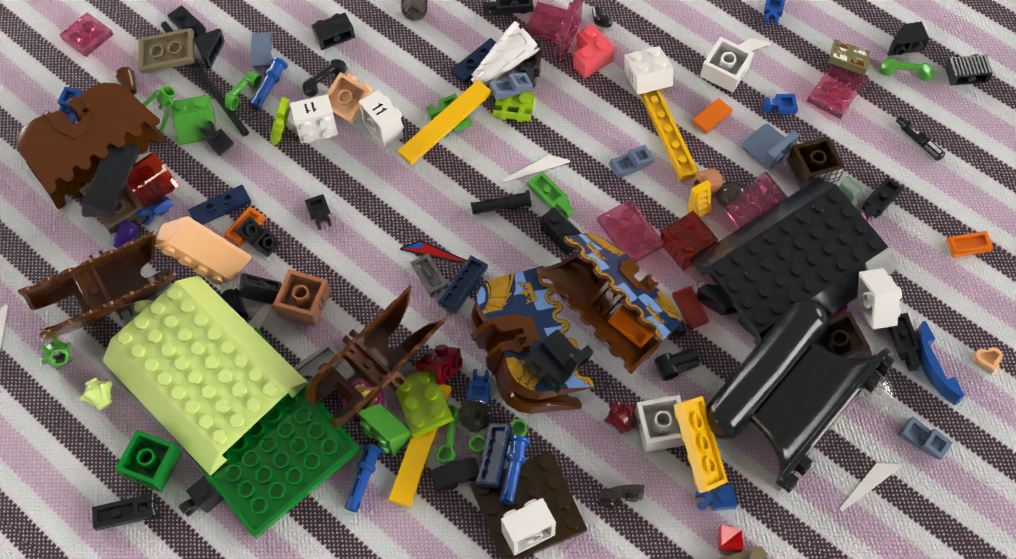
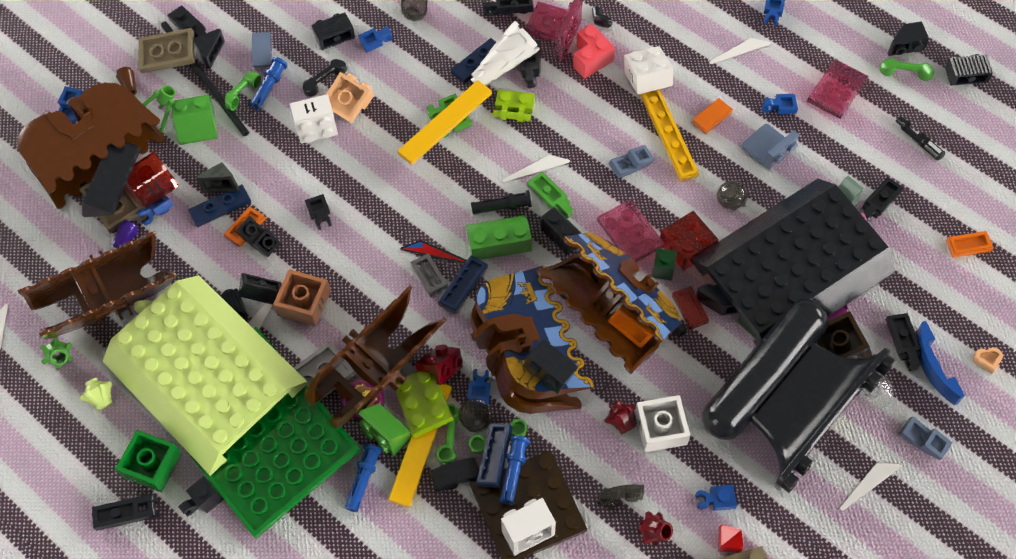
clear pink plate [59,12,114,57] -> none
light nougat slope [154,216,251,285] -> none
black plate [200,121,235,156] -> none
lime plate [270,97,291,145] -> none
white brick [359,90,404,149] -> none
sand blue slope [489,72,533,100] -> none
black bracket [542,329,594,375] -> none
black piece [654,348,700,381] -> none
yellow plate [674,396,728,493] -> none
yellow slope [687,180,711,220] -> none
nougat head [693,168,723,195] -> none
white brick [700,37,754,93] -> none
clear pink plate [725,171,788,228] -> none
dark brown brick [787,136,845,188] -> none
olive tile [828,39,870,75] -> none
white brick [857,268,902,330] -> none
none -> pearl dark grey slope [196,162,239,193]
none -> blue plate [358,27,393,53]
none -> bright green slope [466,215,532,260]
none -> dark red rock [638,511,673,546]
none -> dark green brick [652,248,677,281]

